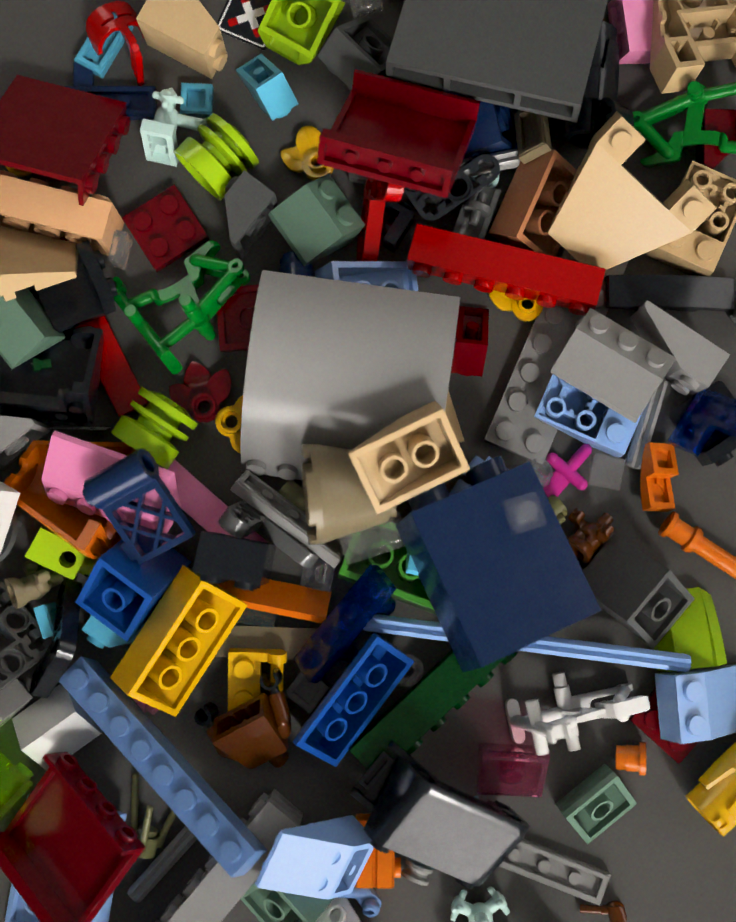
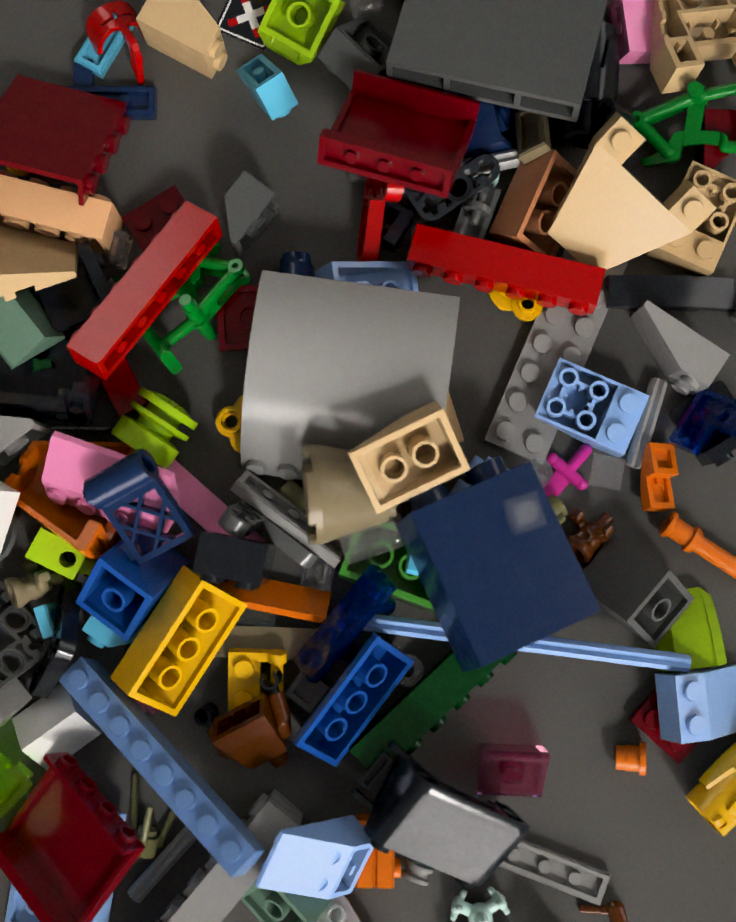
light aqua piece [140,87,207,167] -> none
dark red plate [169,361,232,423] -> none
lime wheel [173,113,259,201] -> none
medium azure tile [180,83,214,118] -> none
sand green slope [268,174,365,266] -> none
yellow plate [280,126,334,181] -> none
medium blue arm [338,887,381,917] -> none
dark red slope [451,306,489,377] -> none
white piece [505,672,650,756] -> none
light grey slope [550,308,676,423] -> none
sand green slope [555,763,637,845] -> none
none -> red brick [66,201,223,380]

